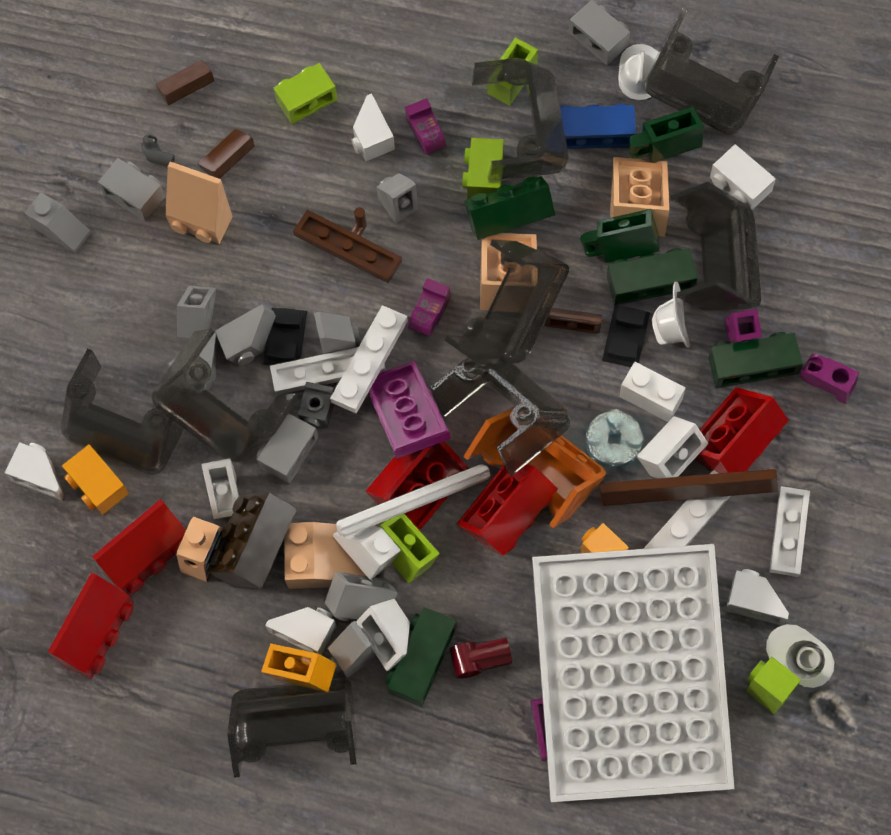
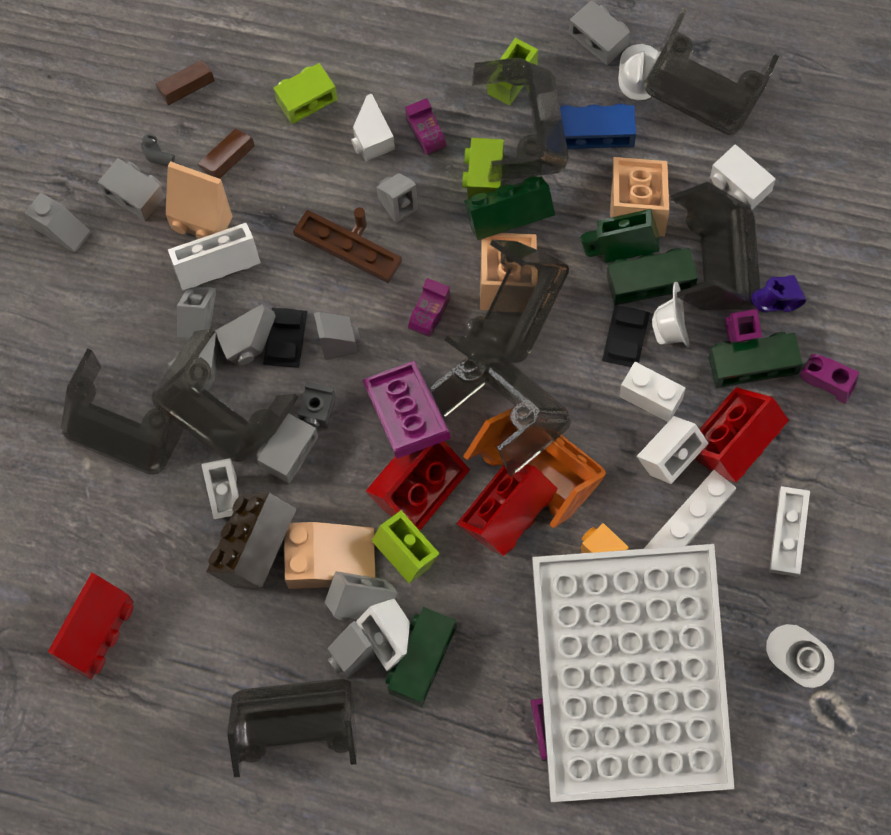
white slope [5,442,65,501] -> none
light orange brick [62,444,129,515] -> none
red slope [92,499,186,594] -> none
light nougat torso [176,517,223,582] -> none
light orange brick [261,643,337,692] -> none
white slope [265,607,337,655] -> none
white plate [270,347,386,395] -> none
white plate [330,305,408,414] -> none
white slope [333,525,401,580] -> none
white axle [336,464,491,537] -> none
dark red piece [450,637,512,679] -> none
reddish brown slope [545,307,602,334] -> none
clear light blue plate [586,409,644,468] -> none
reddish brown tile [600,469,779,506] -> none
dark green brick [629,107,704,163] -> none
white slope [726,569,789,626] -> none
lime brick [746,657,801,715] -> none
none -> white brick [168,223,261,291]
none -> dark purple piece [751,275,807,313]

